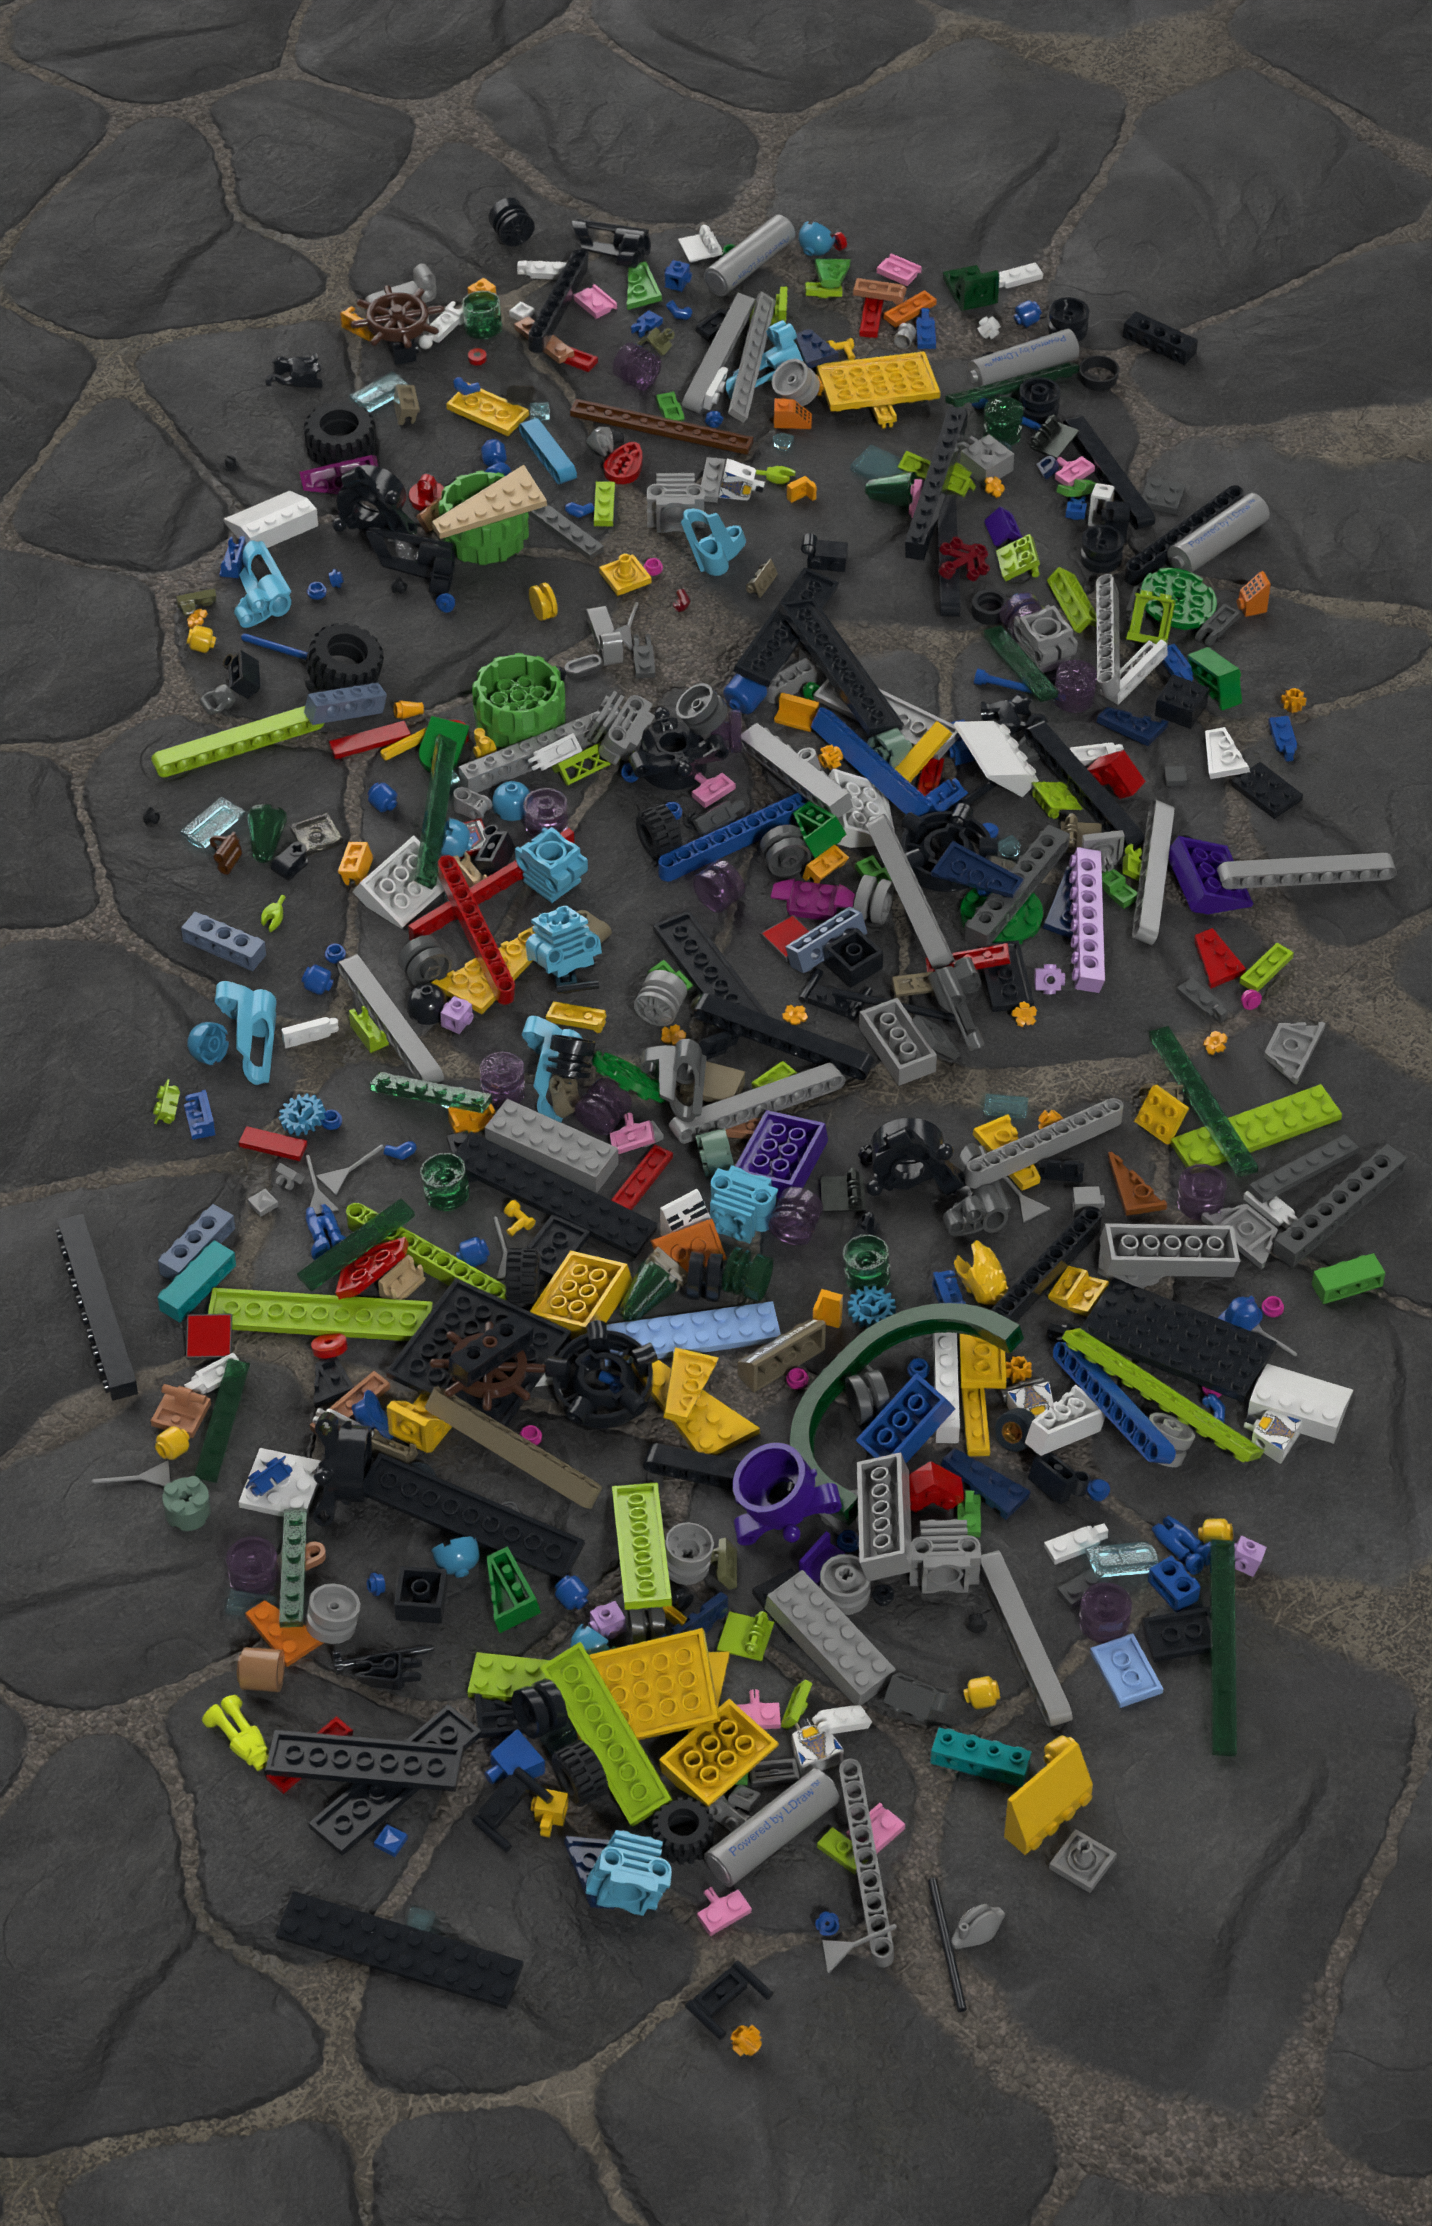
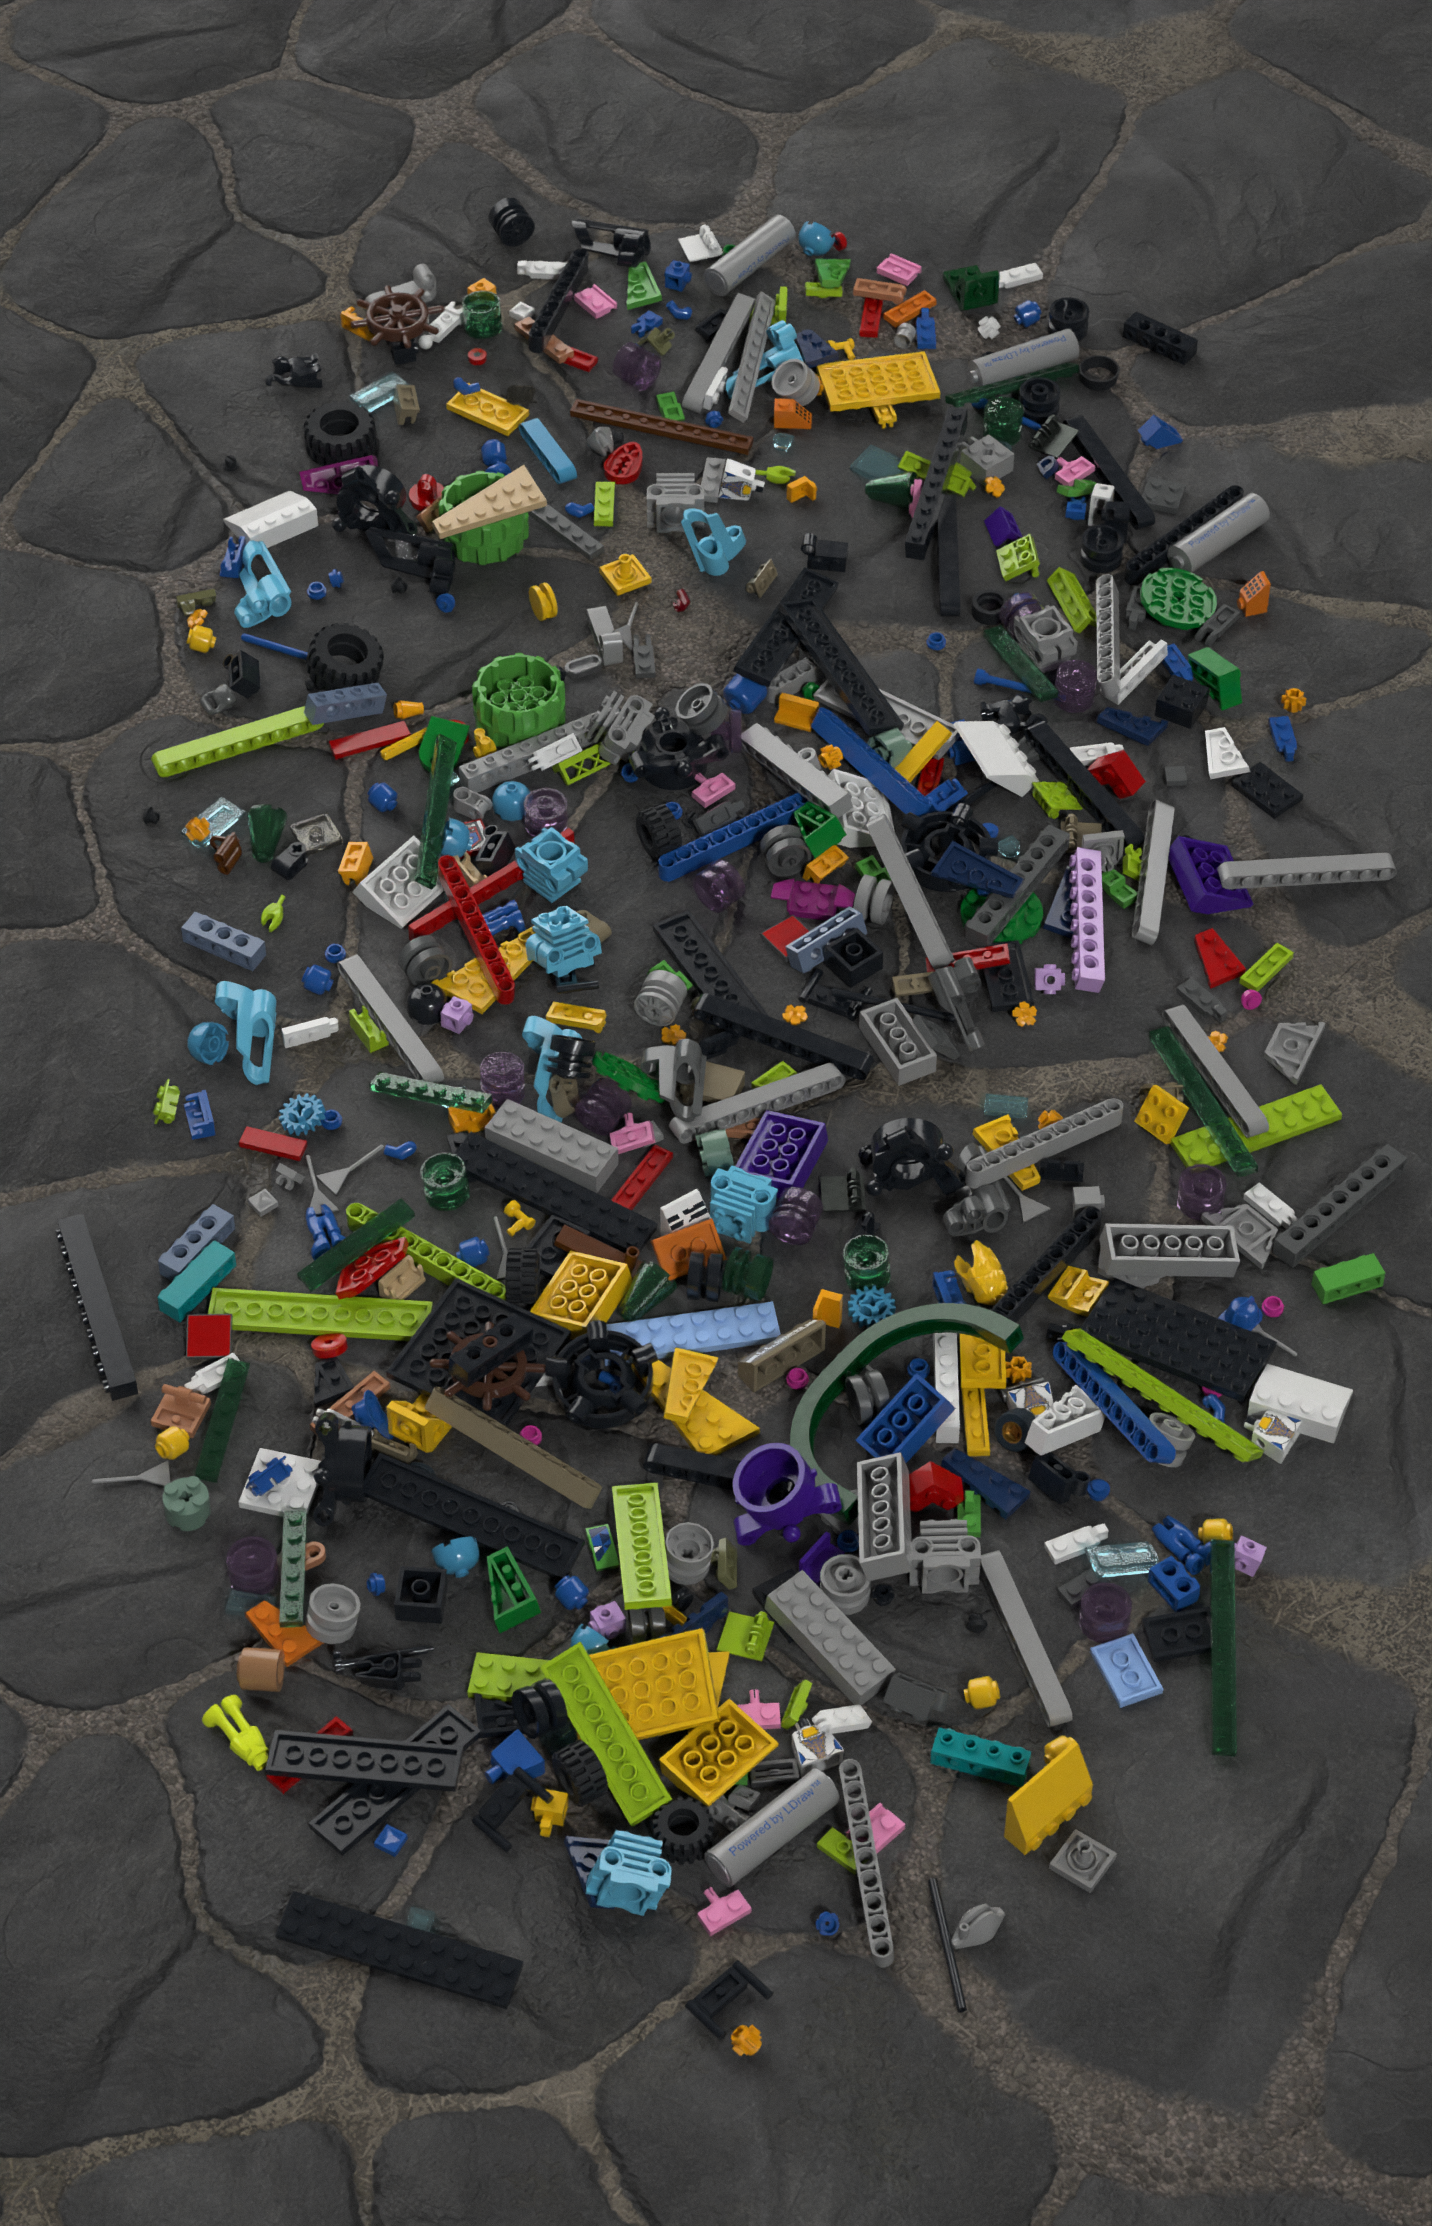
clear light blue tile [530,402,550,420] -> none
dark pink plate [644,558,663,576] -> none
dark tan hinge [644,1246,688,1292] -> none
light grey piece [822,1924,897,1973] -> none
dark red plant [938,537,990,581] -> none
dark orange wing [1108,1152,1167,1216] -> none
lime panel [1126,590,1176,644] -> none
dark grey plate [1248,1134,1359,1203] -> none
none -> light orange gear [185,817,210,842]
none -> blue piece [482,900,526,936]
none -> reddish brown piece [554,1225,643,1282]
none -> slope [585,1524,619,1572]
none -> blue plate [926,632,946,650]
none -> blue slope [1138,415,1183,449]
none -> light grey beam [1162,1004,1269,1138]

